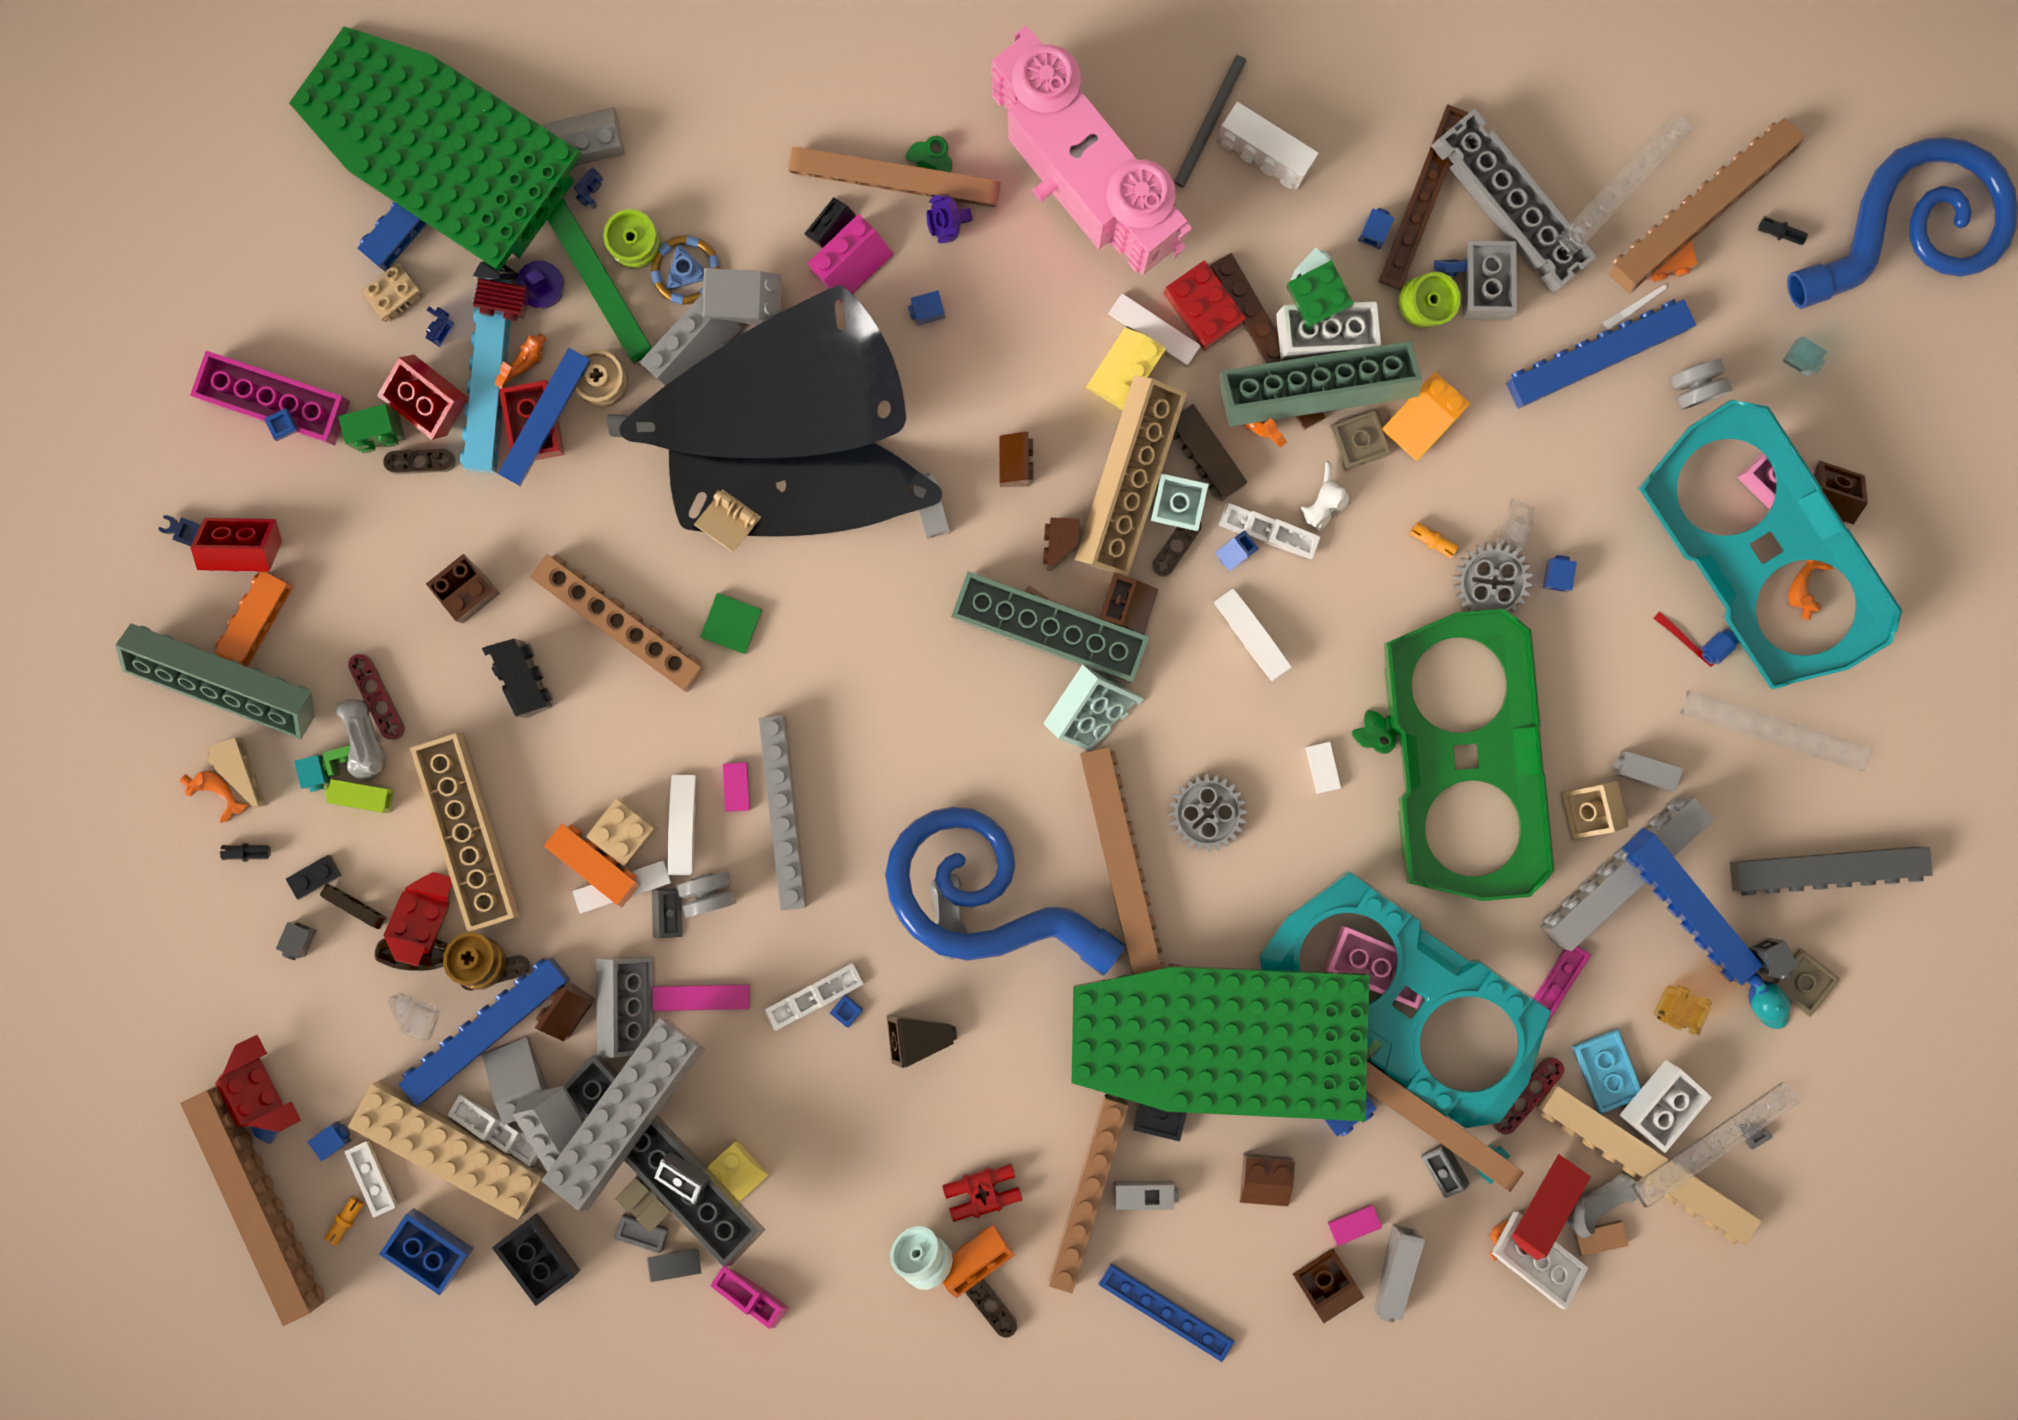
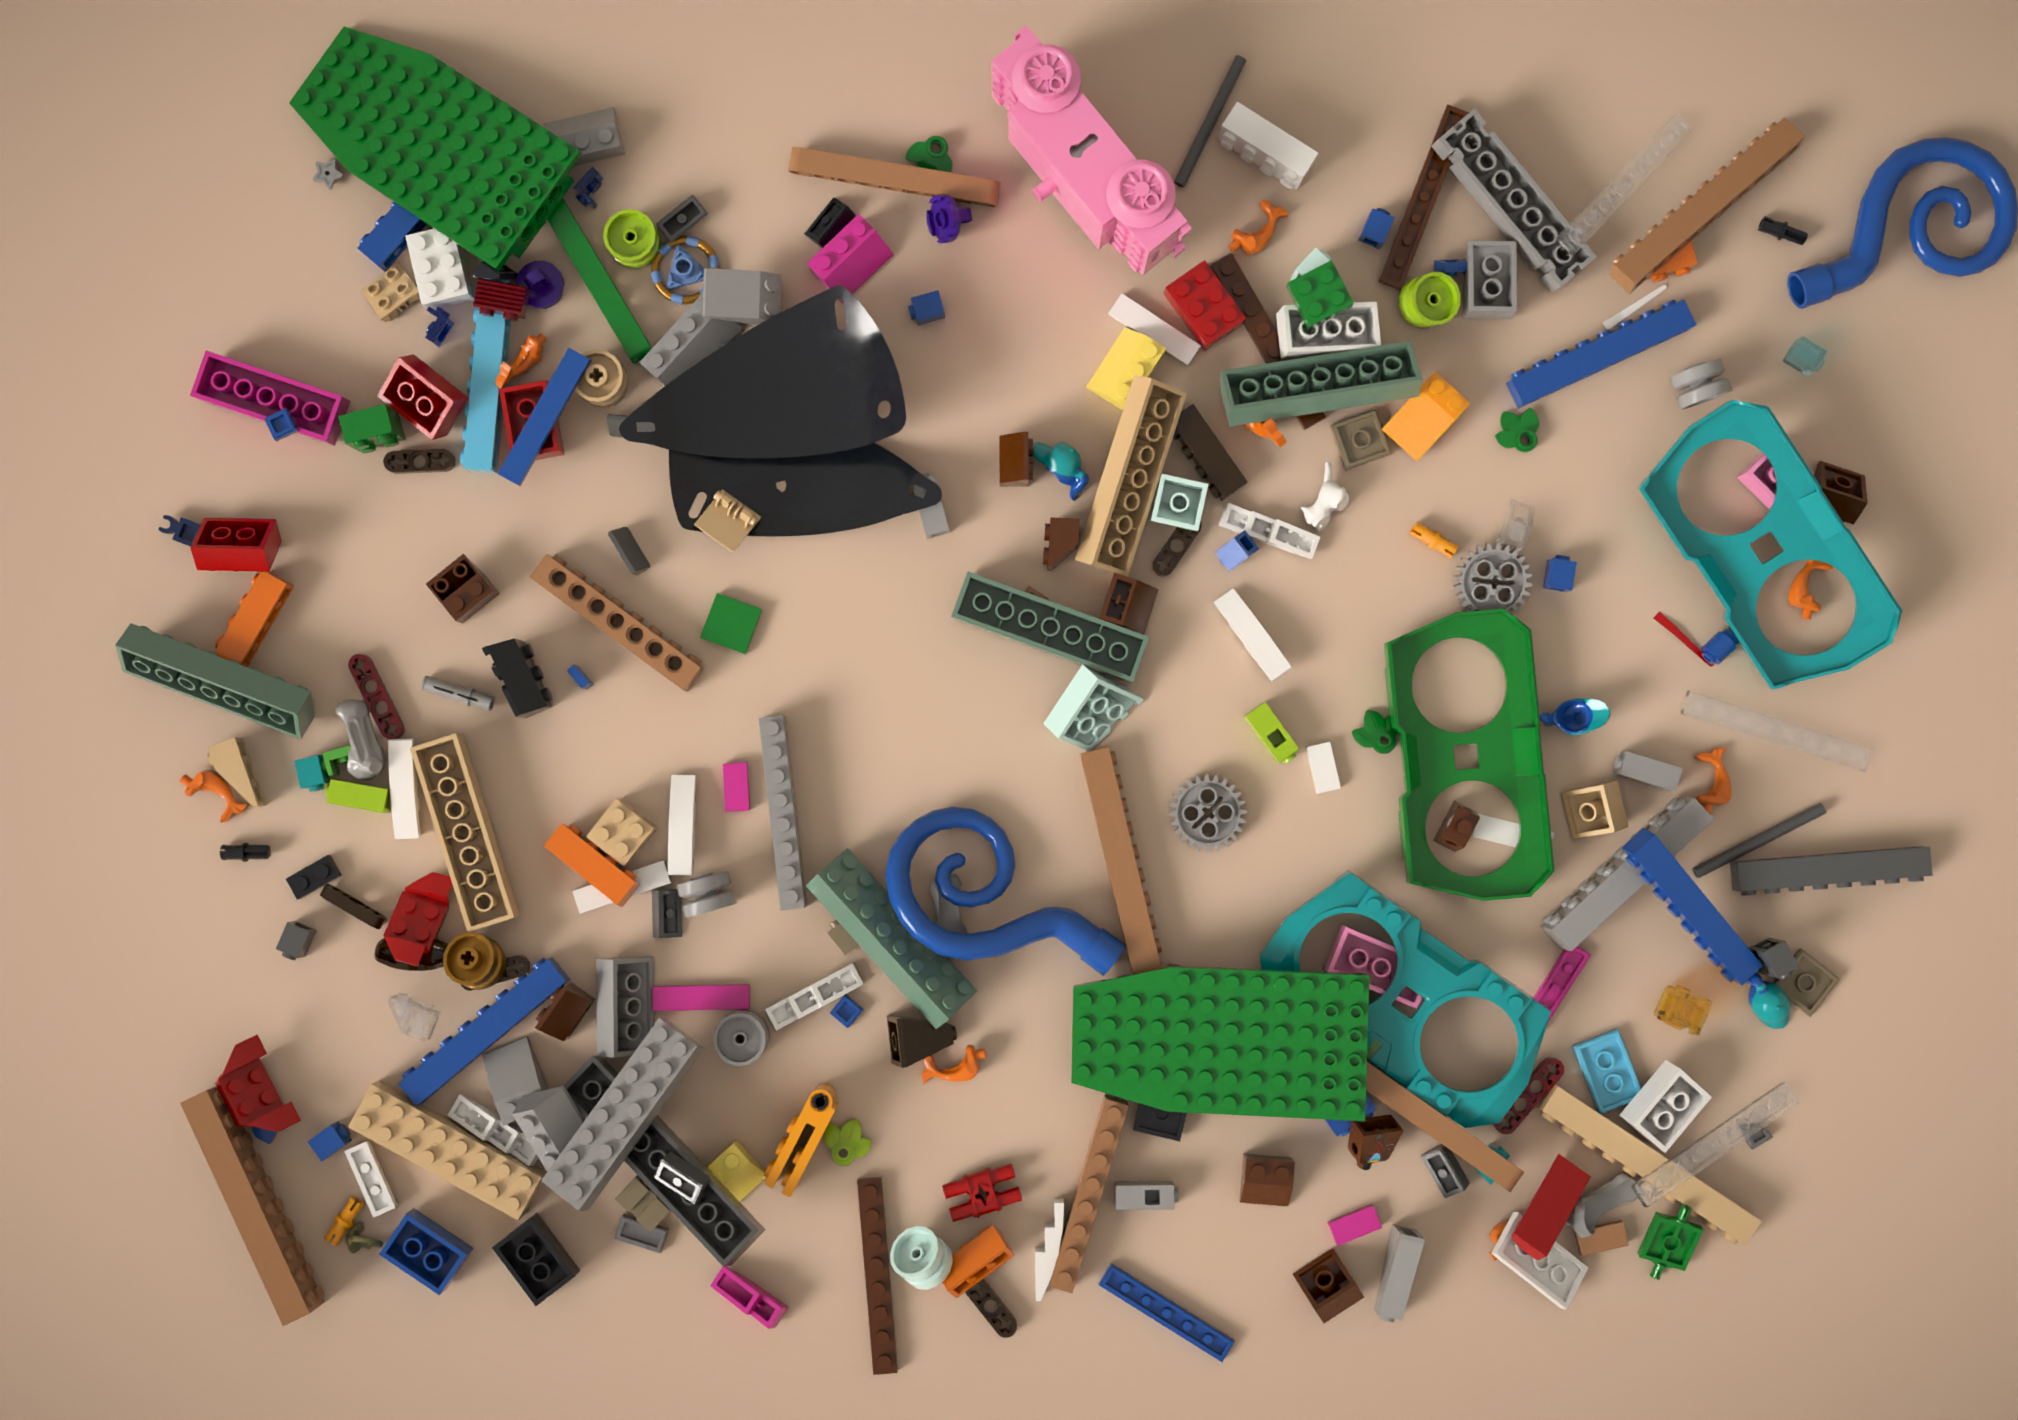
dark grey slope [647,1249,702,1282] -> none
none -> light grey plate [313,159,344,190]
none -> olive piece [345,1222,383,1253]
none -> white slope [388,738,421,839]
none -> white brick [405,229,474,311]
none -> light grey pin [421,676,495,711]
none -> blue tile [568,665,593,689]
none -> dark grey slope [608,527,650,576]
none -> dark grey slope [656,195,708,243]
none -> light grey wheel [713,1009,770,1066]
none -> light orange hinge [763,1083,839,1197]
none -> sand green brick [806,848,977,1029]
none -> lime plate [825,1119,872,1166]
none -> dark tan brick [828,920,859,955]
none -> reddish brown plate [857,1177,898,1375]
none -> orange animal [922,1045,987,1084]
none -> teal hair [1033,442,1089,501]
none -> white slope [1035,1199,1064,1301]
none -> orange animal [1228,200,1289,255]
none -> lime brick [1243,702,1299,764]
none -> reddish brown torso [1348,1114,1403,1170]
none -> reddish brown torso [1433,800,1480,852]
none -> white sticker [1473,814,1554,847]
none -> green plate [1495,408,1539,452]
none -> blue hair [1540,698,1610,735]
none -> green plate [1637,1204,1704,1280]
none -> dark grey piece [1692,803,1826,878]
none -> orange animal [1694,748,1732,815]

